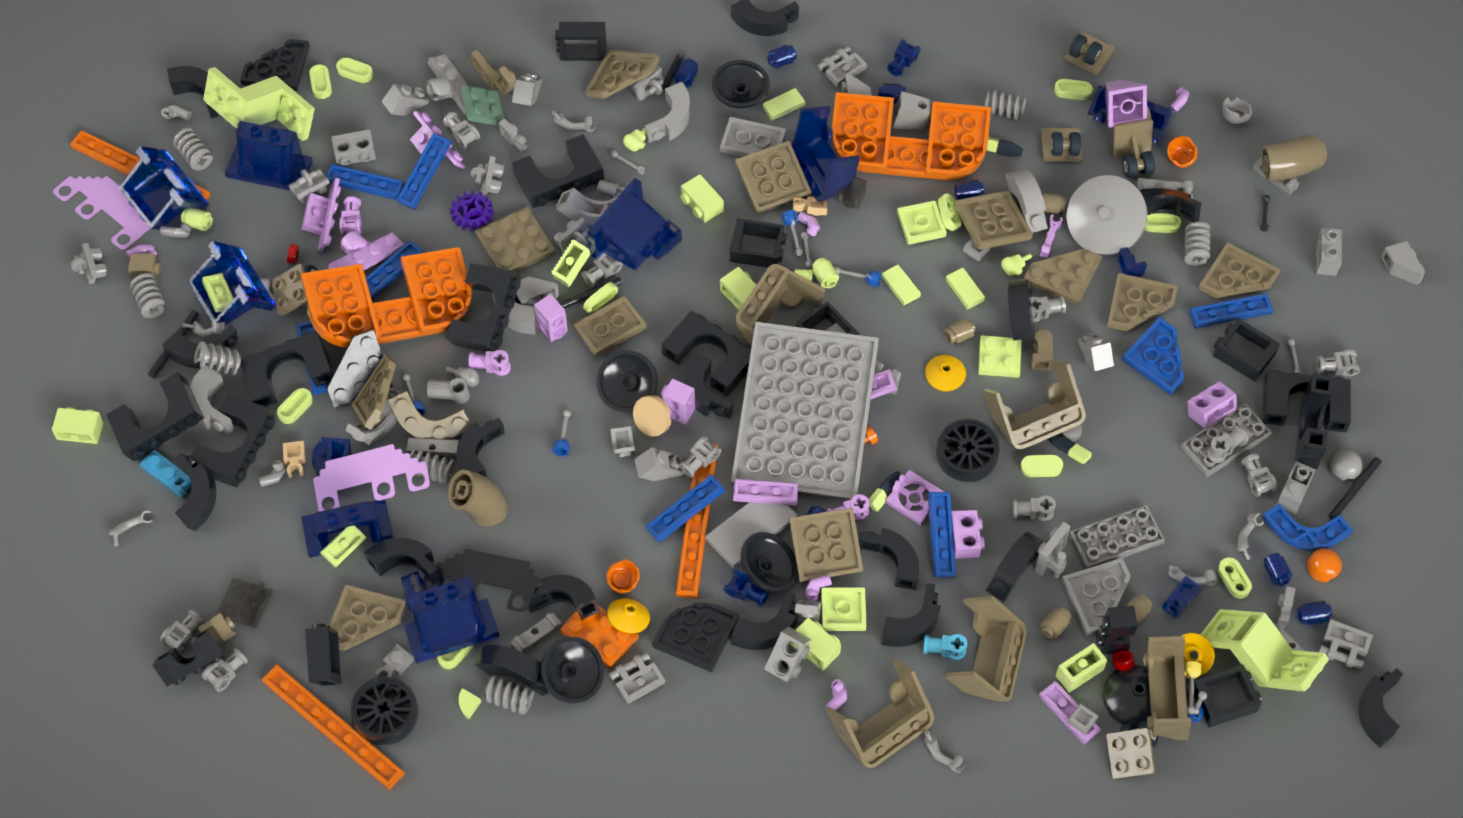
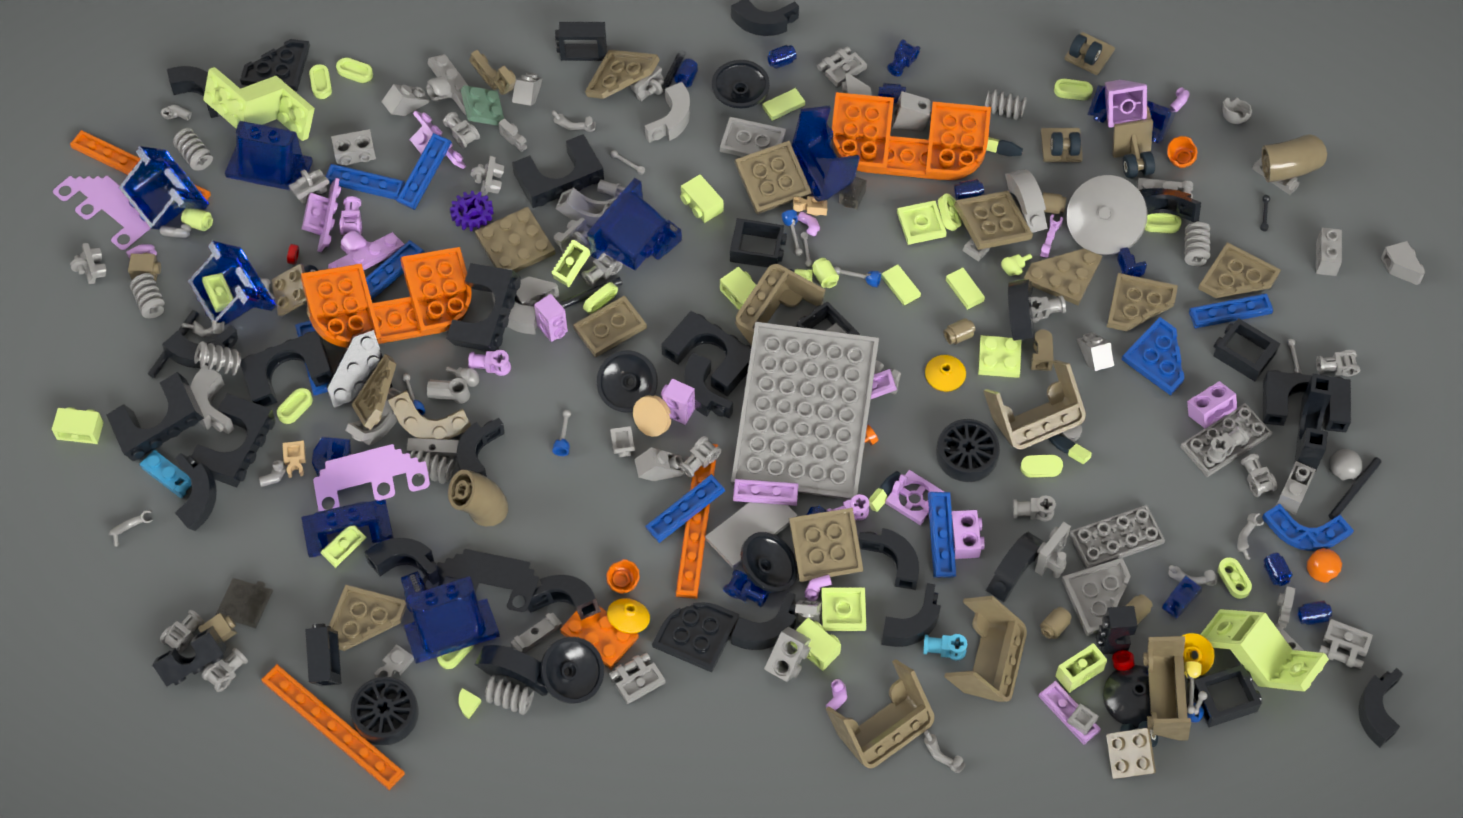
yellowish green piece [623,128,646,152] -> none

